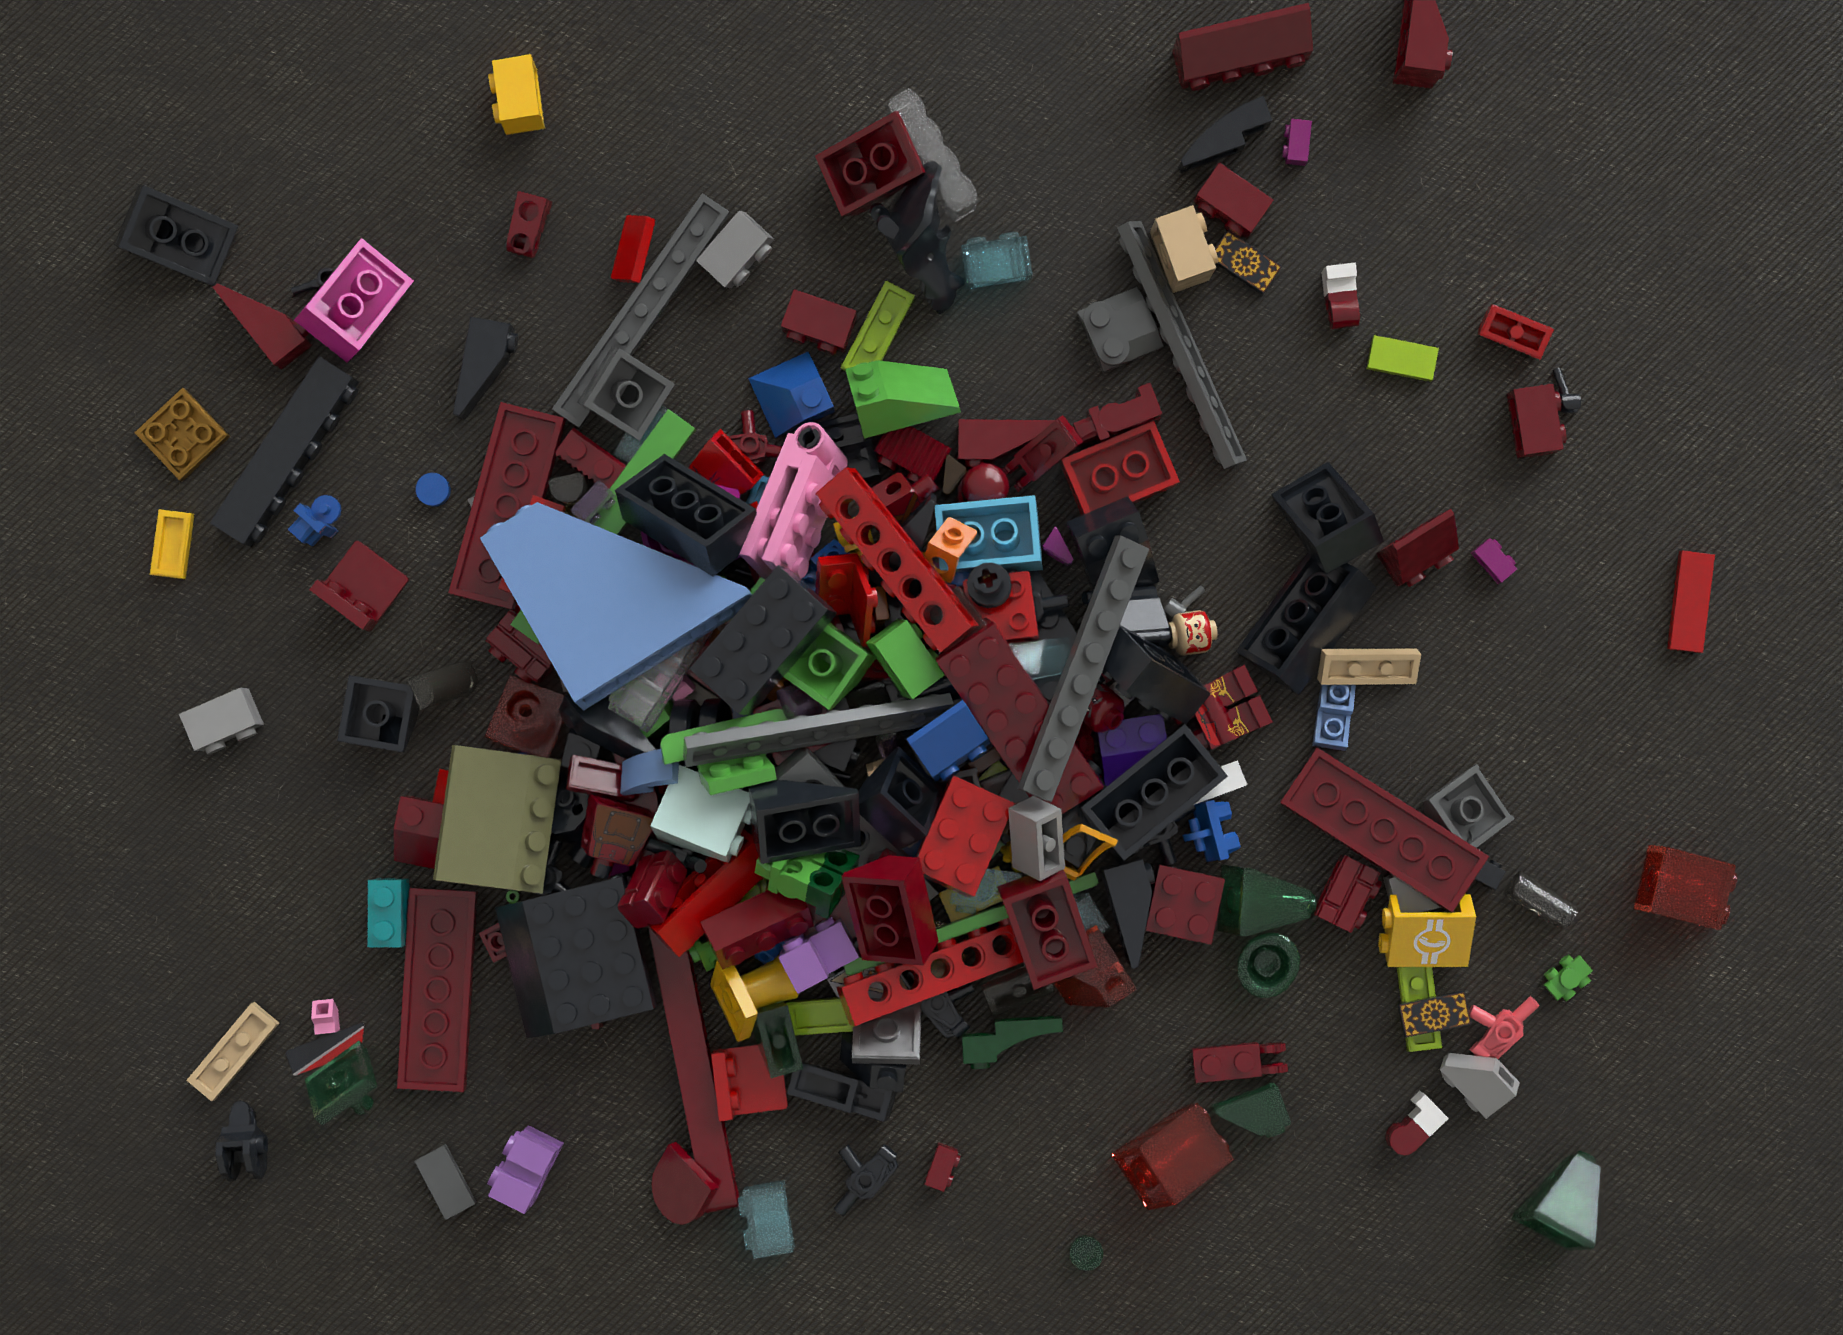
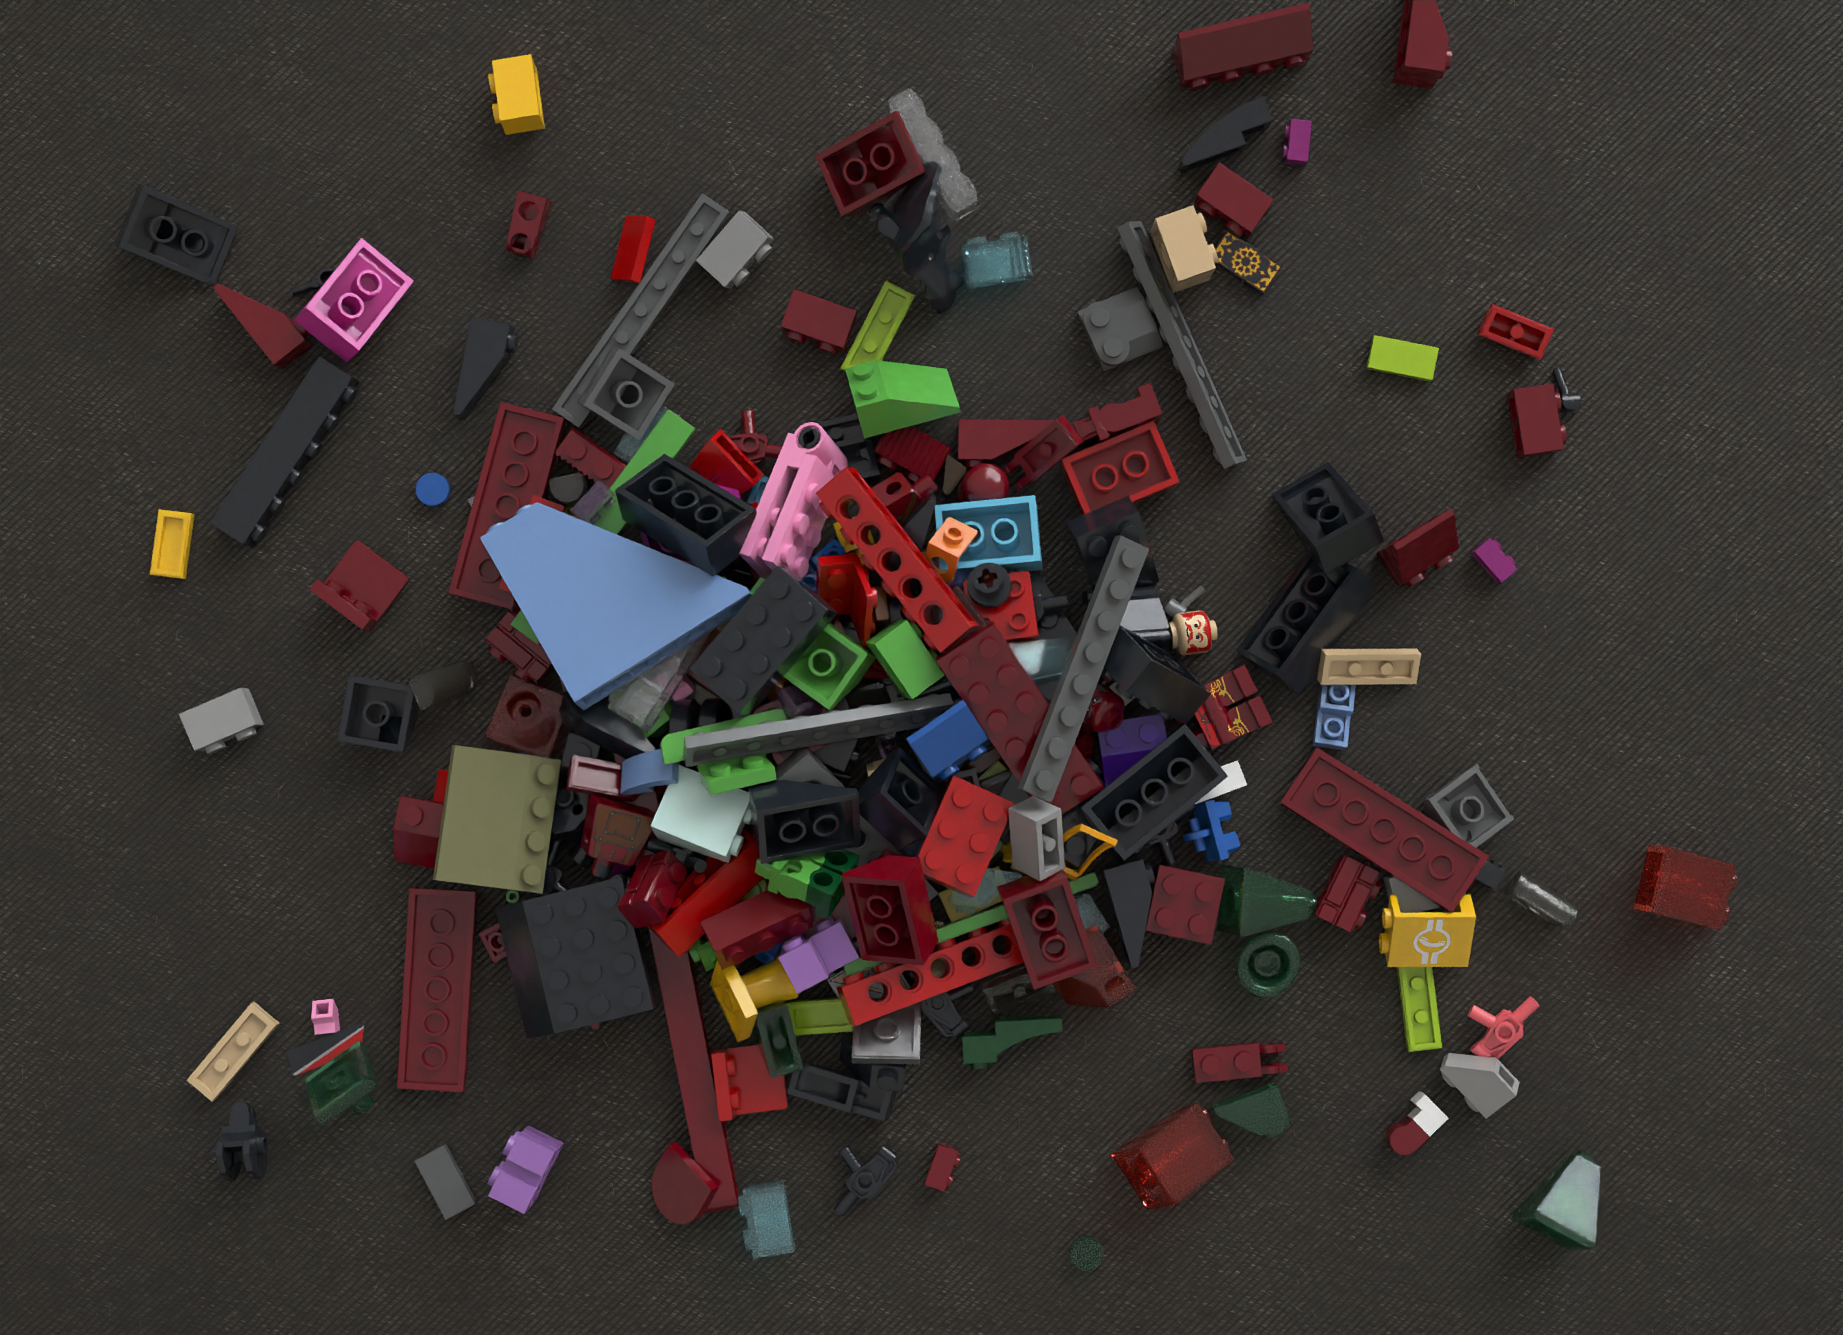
pearl gold tile [134,388,230,481] -> none
blue hips [288,495,341,546] -> none
teal brick [367,878,409,947] -> none
blue slope [748,352,835,439] -> none
magenta slope [1042,526,1074,566] -> none
leg [1321,263,1360,329] -> none
tile [1397,991,1471,1038] -> none
bright green piece [1544,954,1593,1001] -> none
red tile [1667,550,1715,653] -> none

